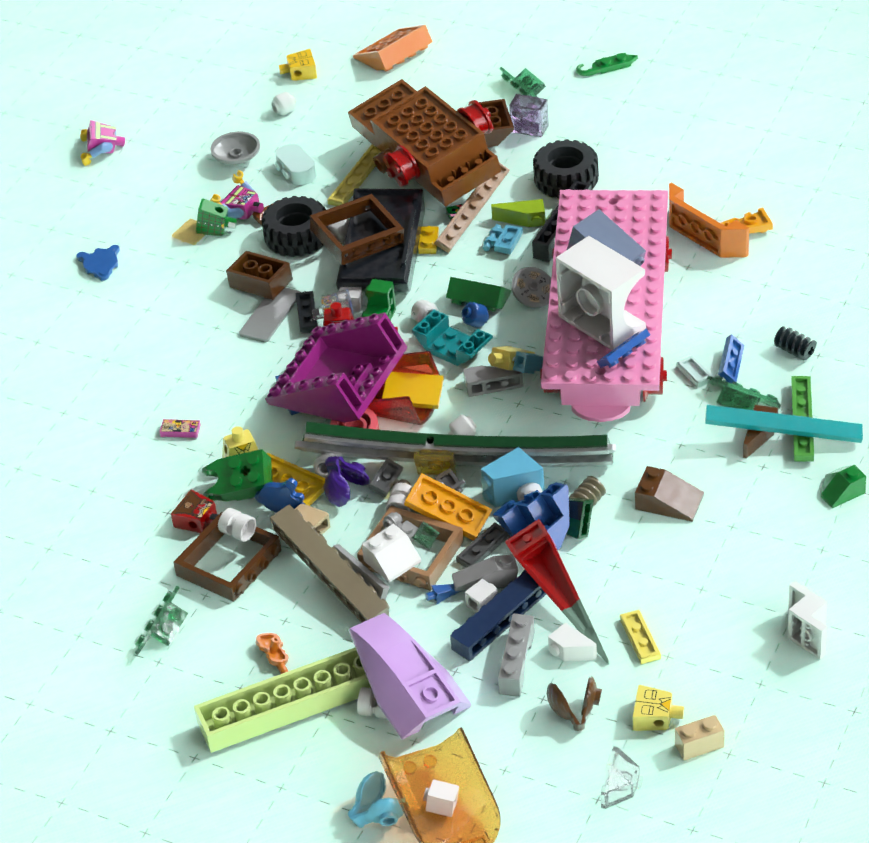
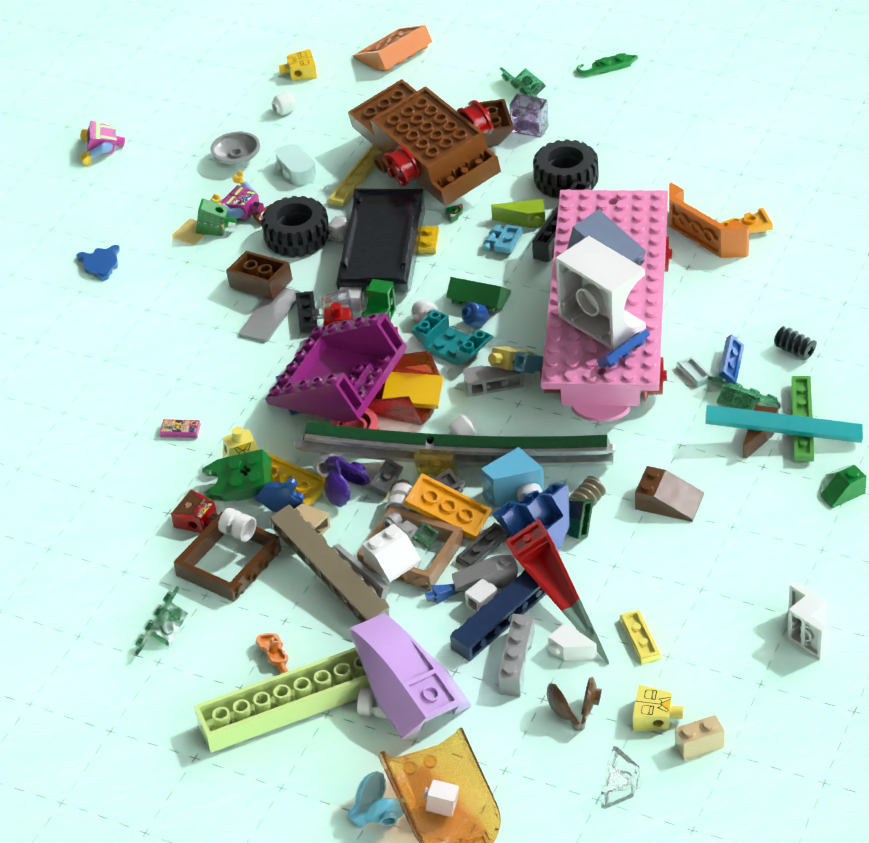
reddish brown window [310,194,404,265] -> none
tile [434,162,510,254] -> none
light grey shield [511,267,551,308] -> none

